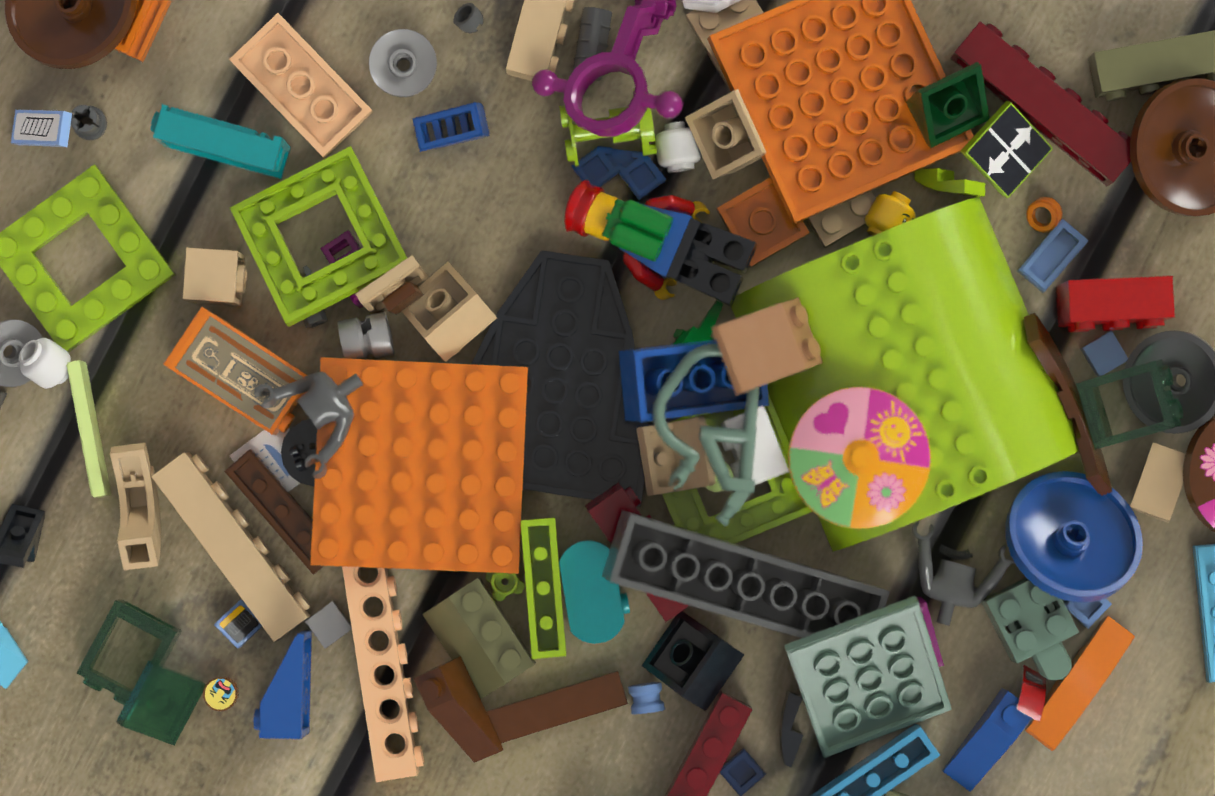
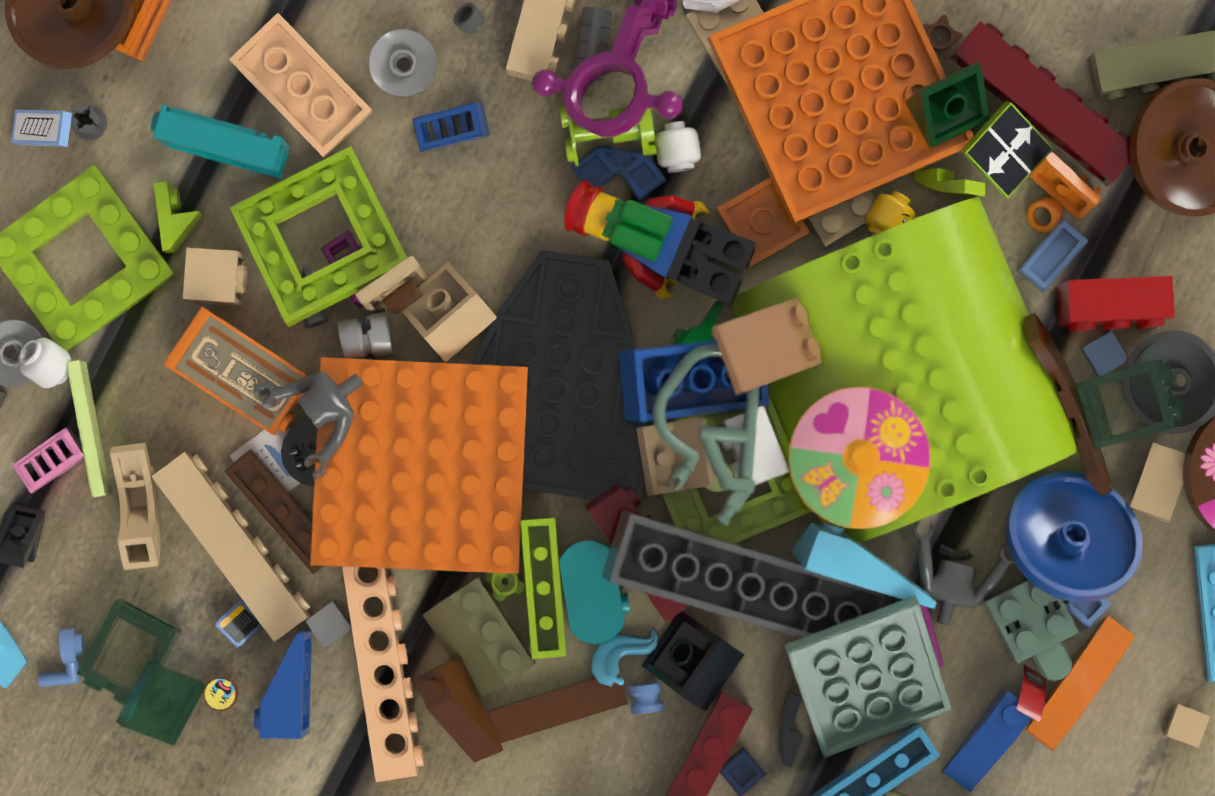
tan slope [685,89,766,179] -> none
none -> bright pink slope [13,427,84,494]
none -> medium blue plate [38,628,85,687]
none -> lime slope [153,181,203,254]
none -> medium azure piece [591,630,658,687]
none -> medium azure wedge [792,521,937,609]
none -> reddish brown plate [922,15,963,59]
none -> orange plate [1029,152,1102,221]
none -> tan tile [1164,703,1210,748]

